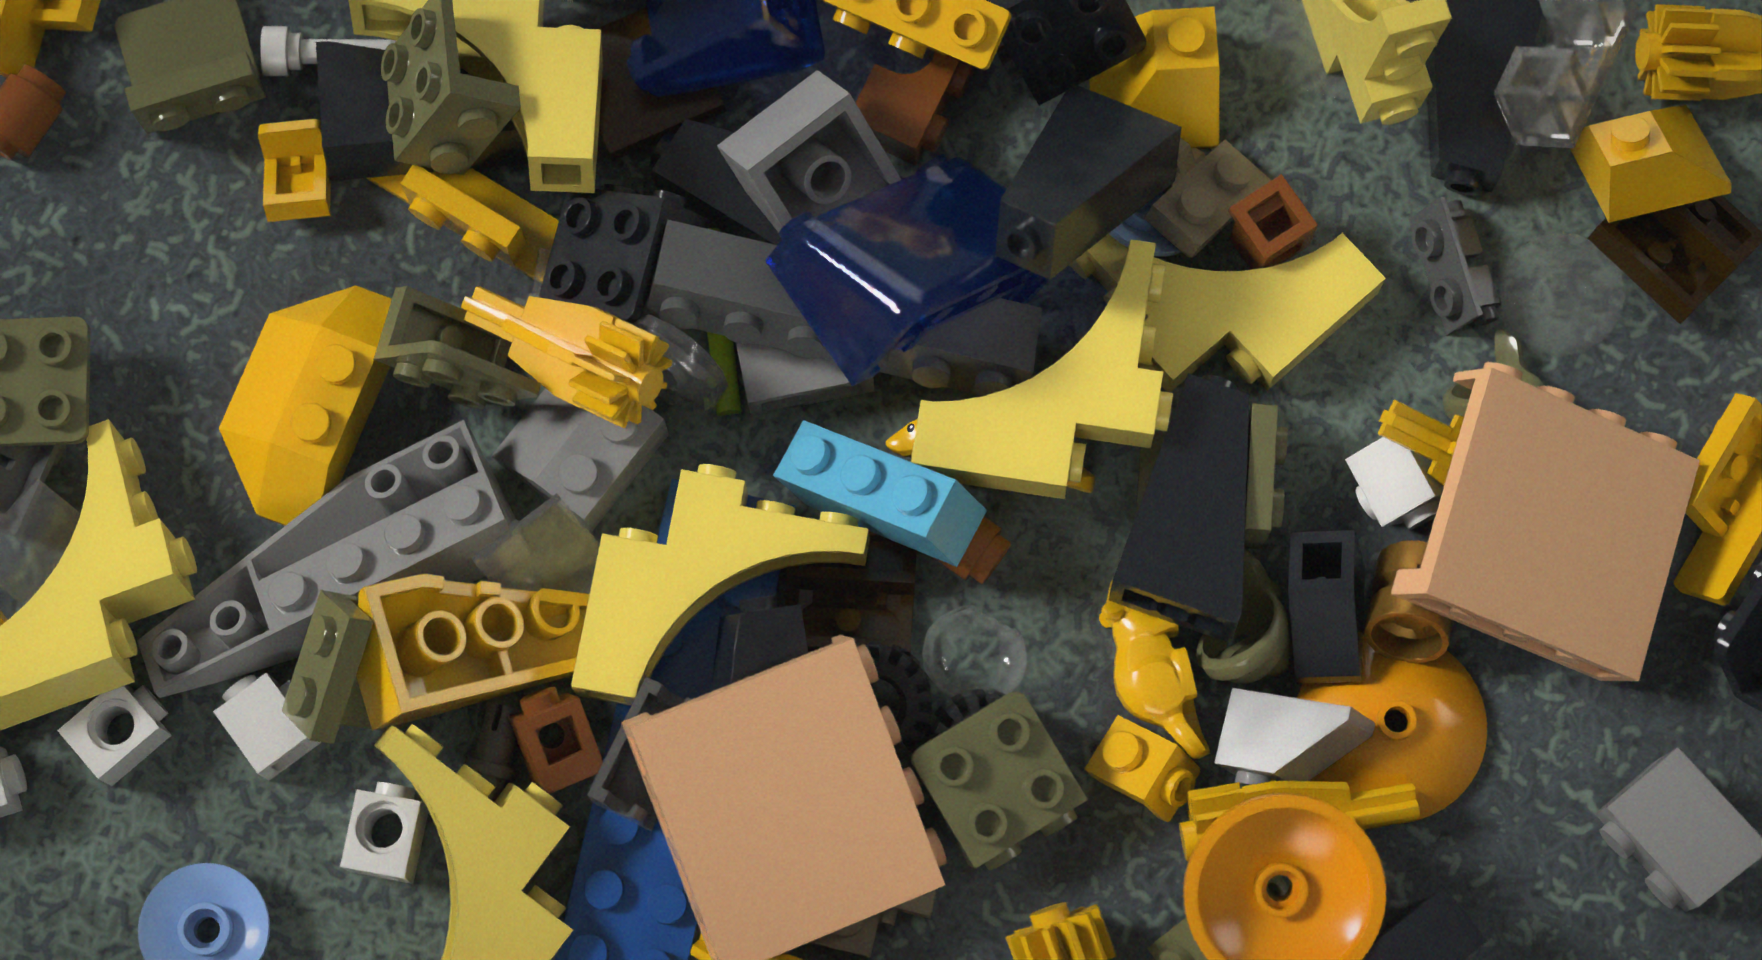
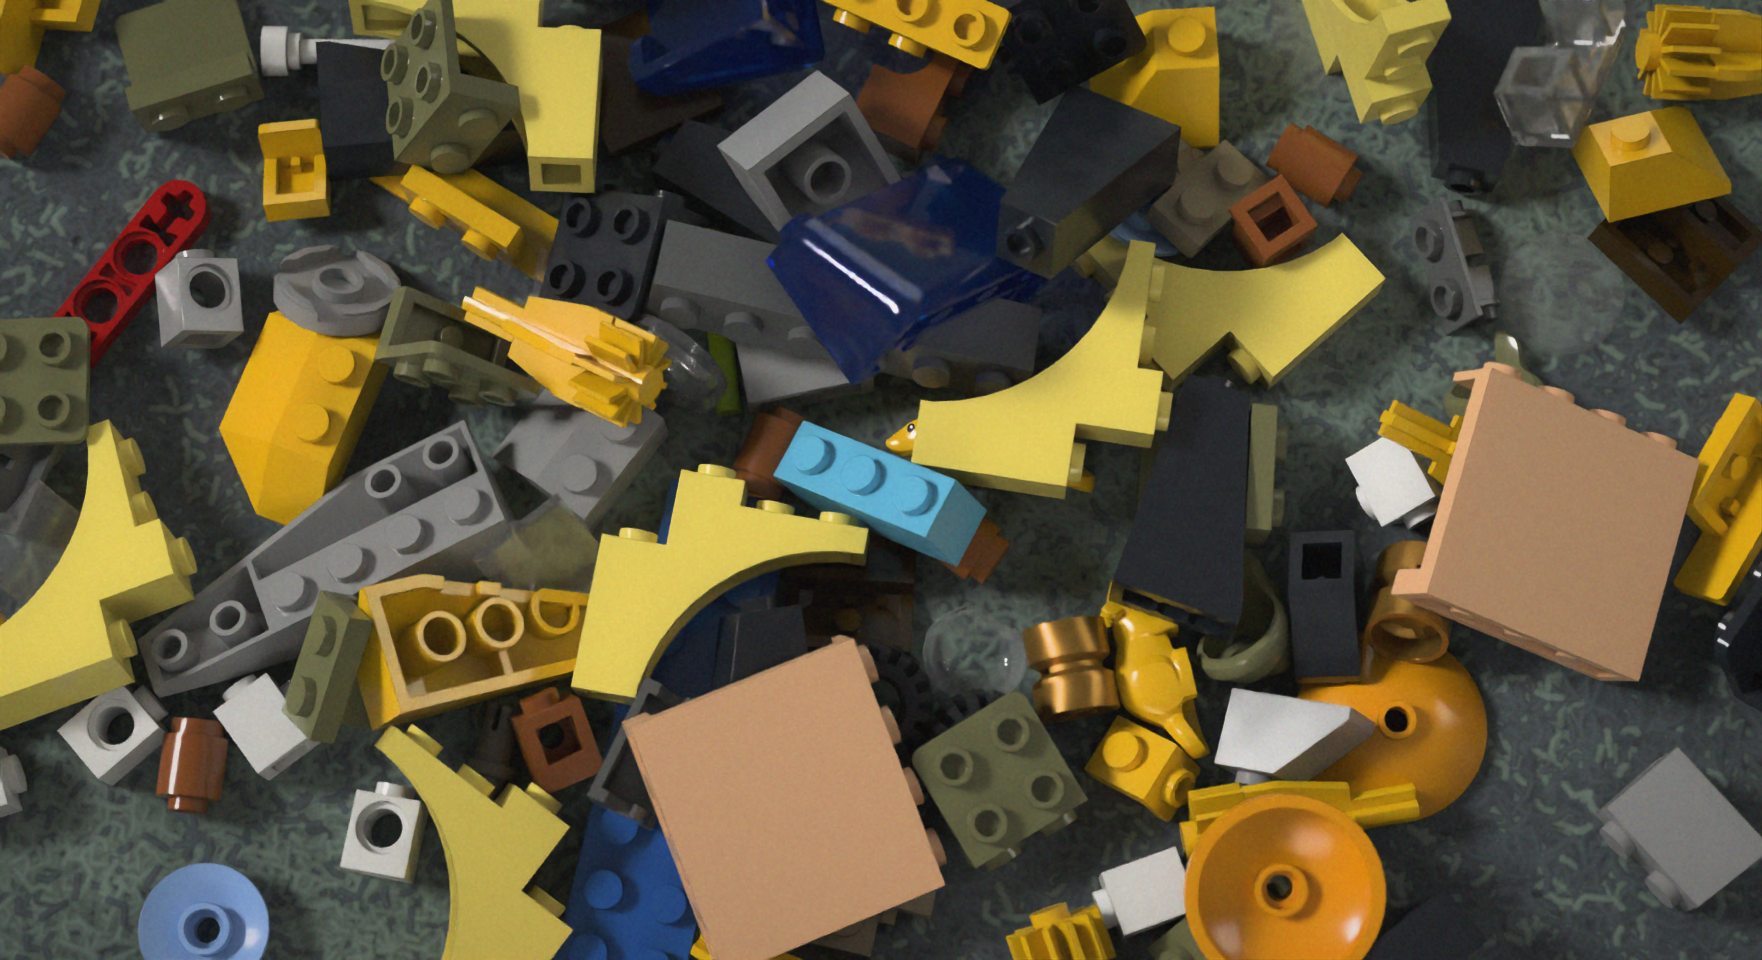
none -> red beam [53,180,211,371]
none -> light grey brick [155,249,244,349]
none -> dark orange brick [156,717,229,814]
none -> light grey tile [273,245,401,337]
none -> dark orange brick [733,406,809,502]
none -> pearl gold wheel [1022,616,1121,723]
none -> white brick [1092,846,1186,940]
none -> dark orange brick [1266,122,1364,209]

